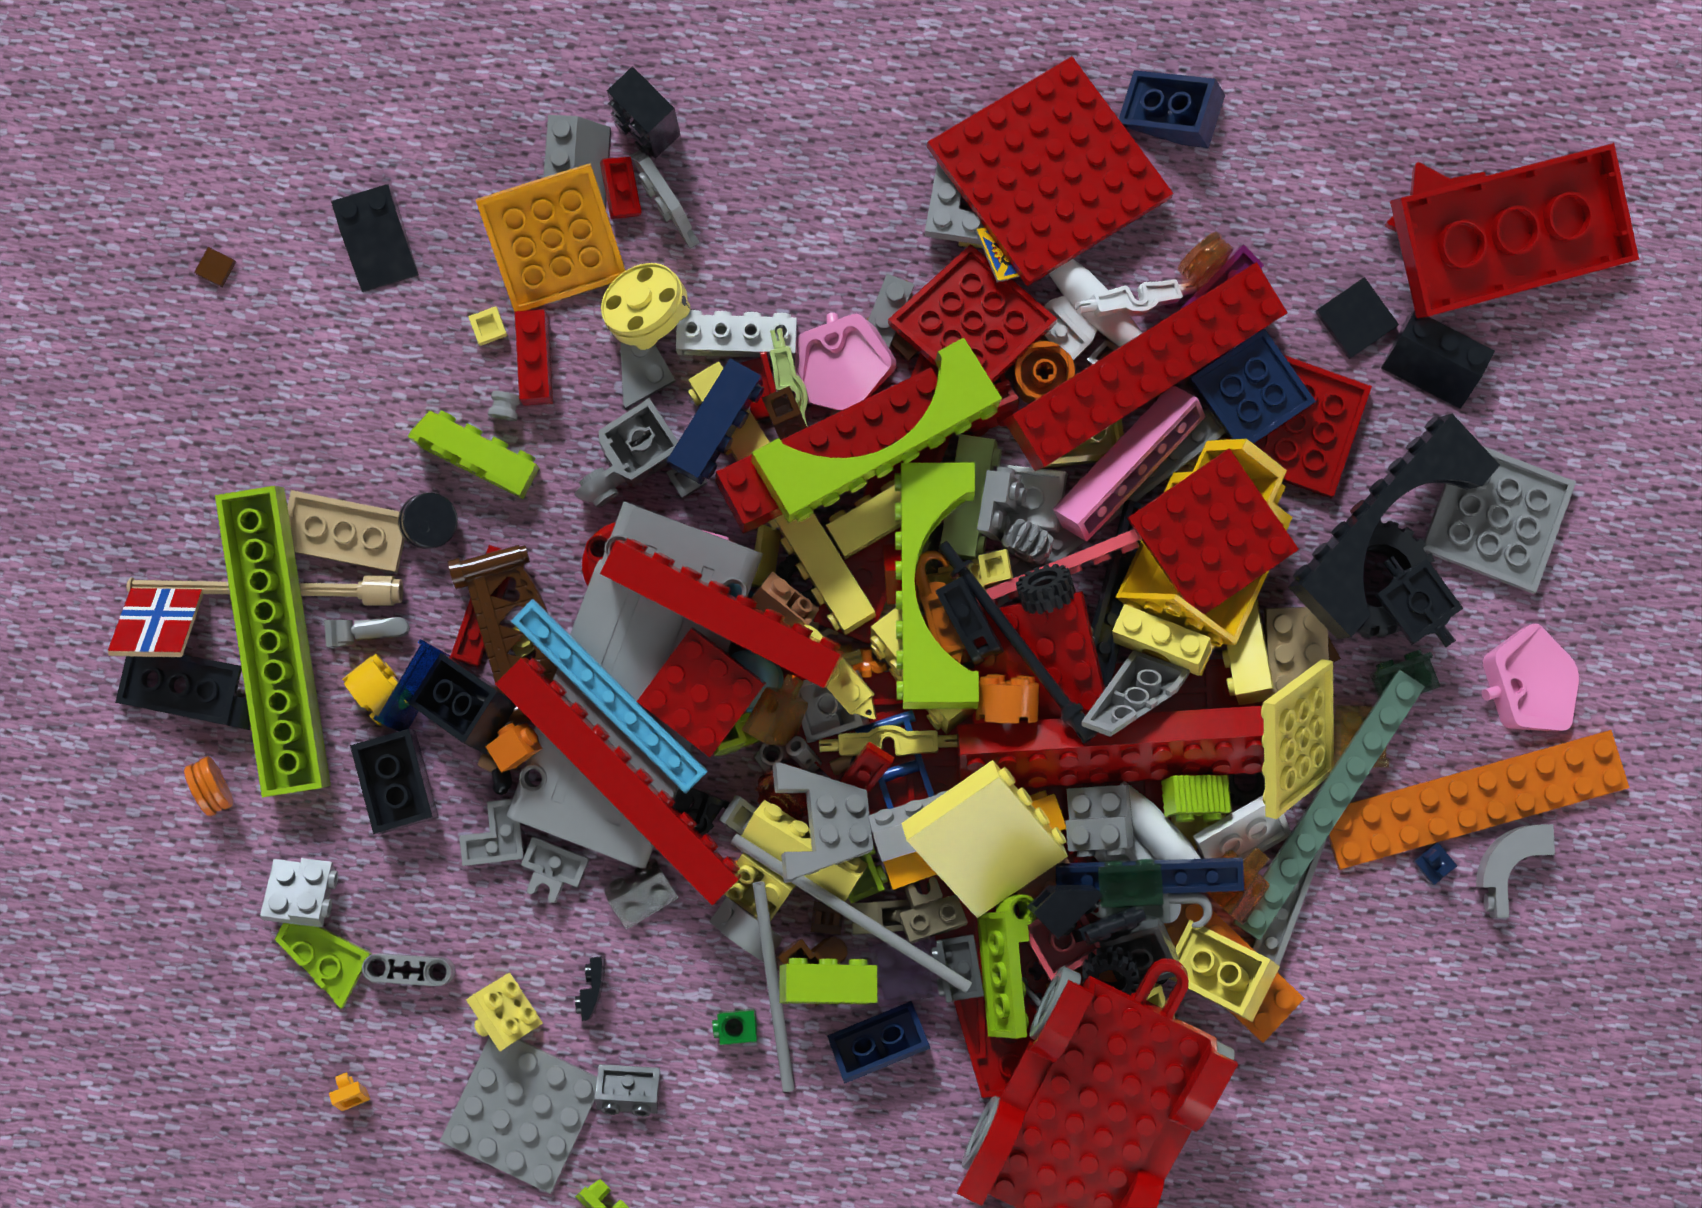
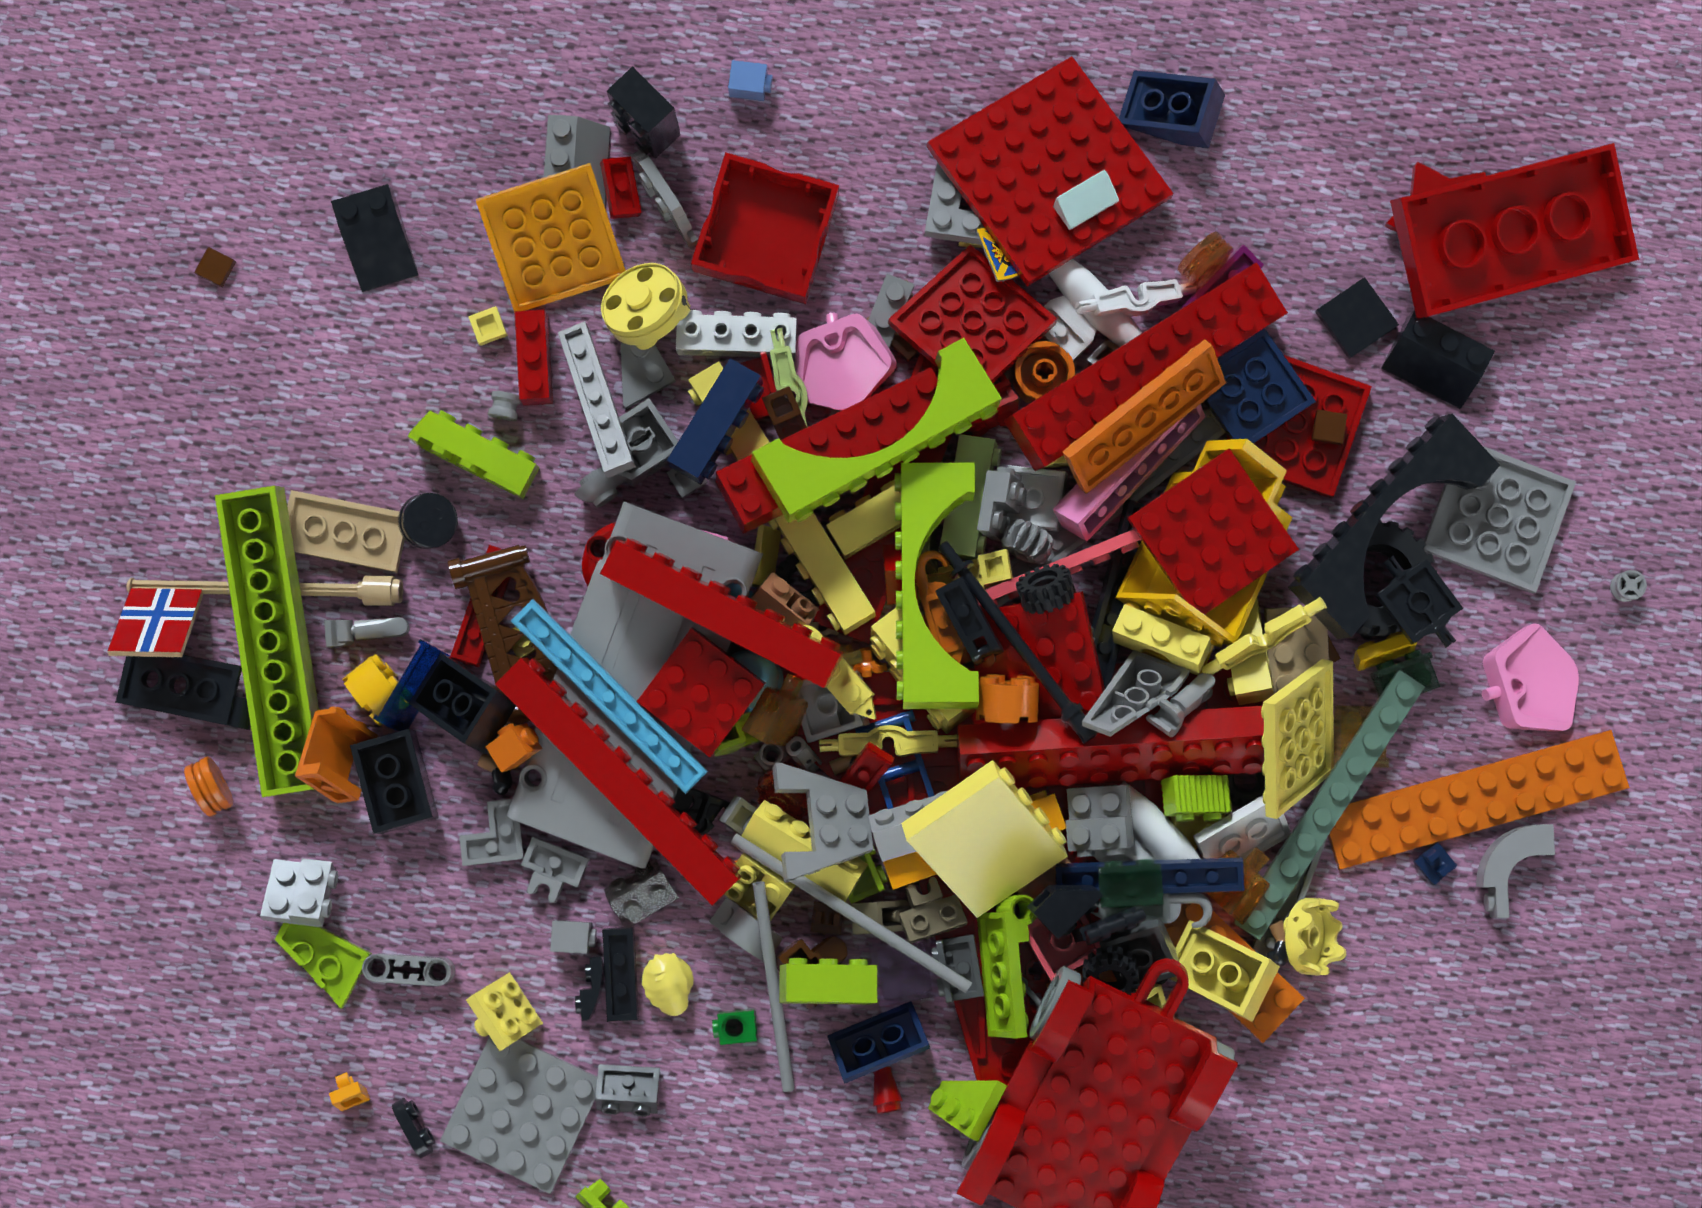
none -> orange panel [295,706,378,803]
none -> black plate [392,1098,435,1158]
none -> light grey brick [550,920,597,954]
none -> light grey plate [558,321,636,478]
none -> black plate [602,927,639,1022]
none -> light yellow hair [642,953,694,1016]
none -> red tile [691,152,839,305]
none -> medium blue brick [728,60,773,101]
none -> red cone [873,1067,903,1114]
none -> lime wing [928,1081,1007,1142]
none -> light aqua slope [1053,170,1119,230]
none -> orange plate [1062,339,1226,494]
none -> light grey piece [1146,673,1215,737]
none -> light yellow piece [1201,597,1327,675]
none -> arm [1266,920,1289,966]
none -> light yellow plate [1283,898,1346,976]
none -> reddish brown tile [1311,409,1347,445]
none -> yellow plate [1353,632,1417,671]
none -> light grey wheel [1610,570,1647,602]

